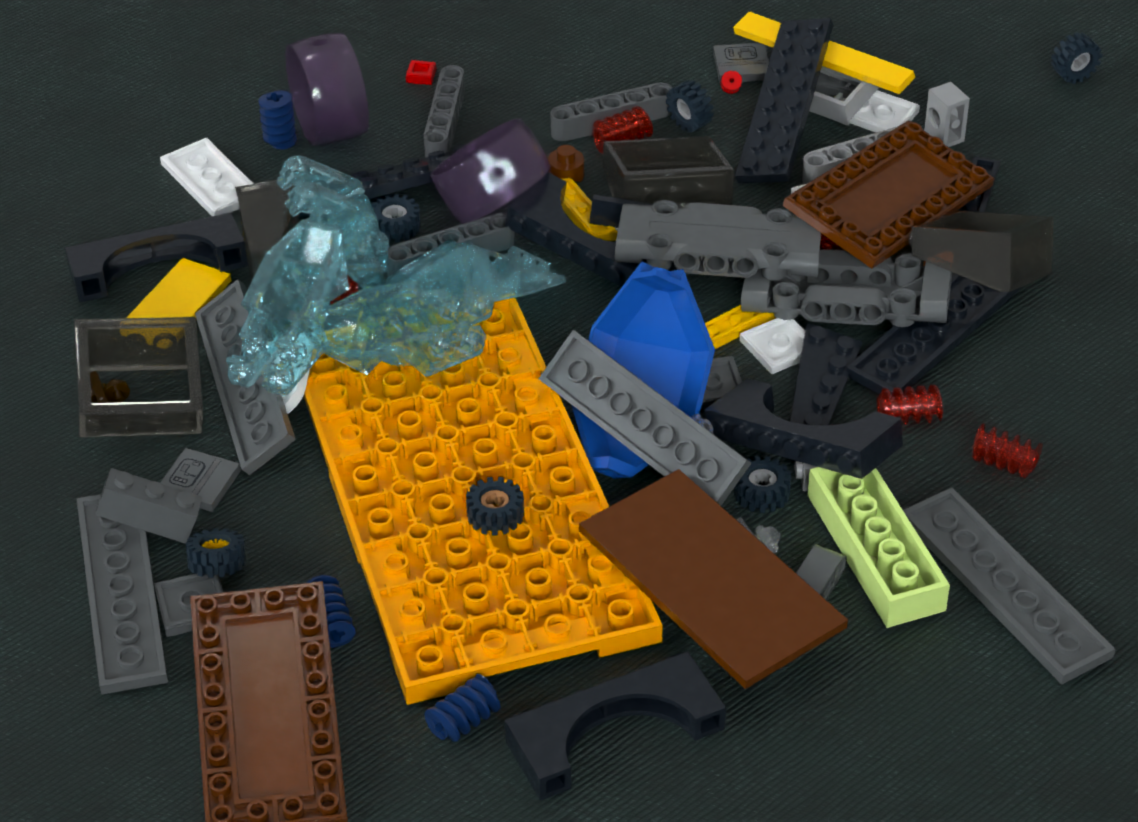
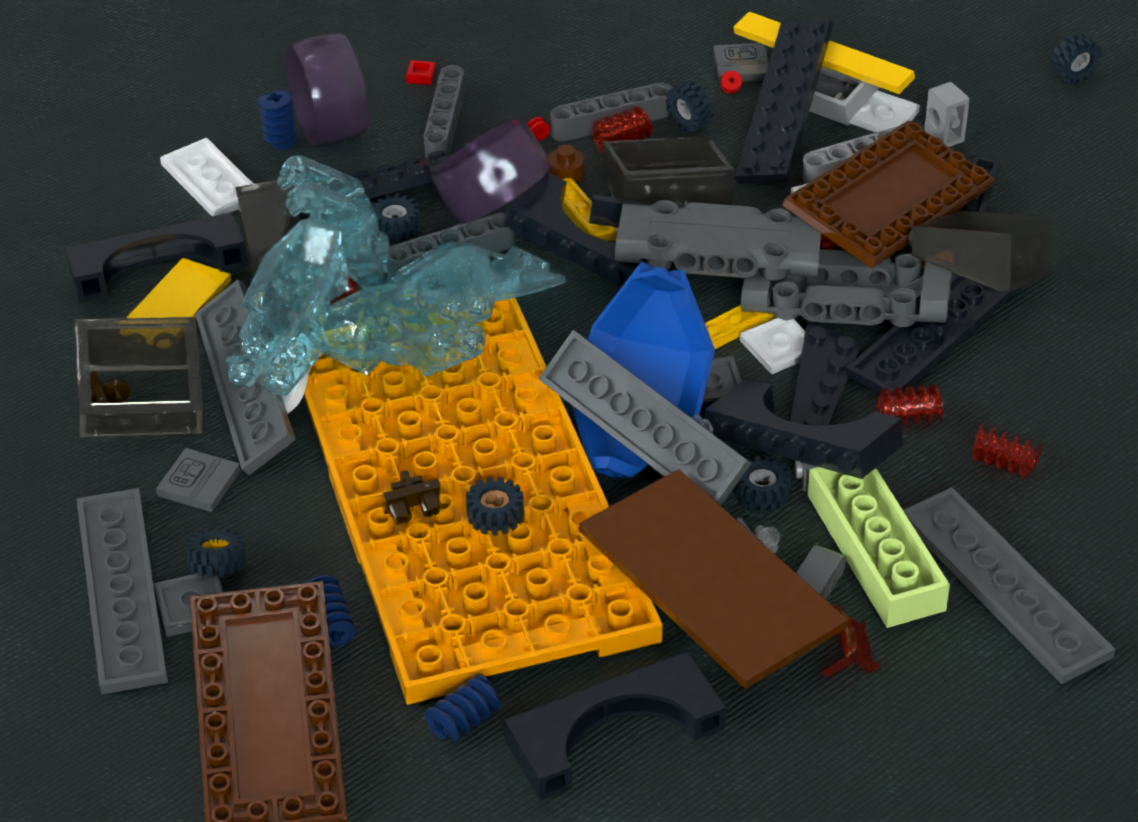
dark grey brick [95,468,202,544] -> none
none -> dark brown hips [382,470,441,525]
none -> red piece [526,117,550,141]
none -> clear red piece [820,604,880,678]

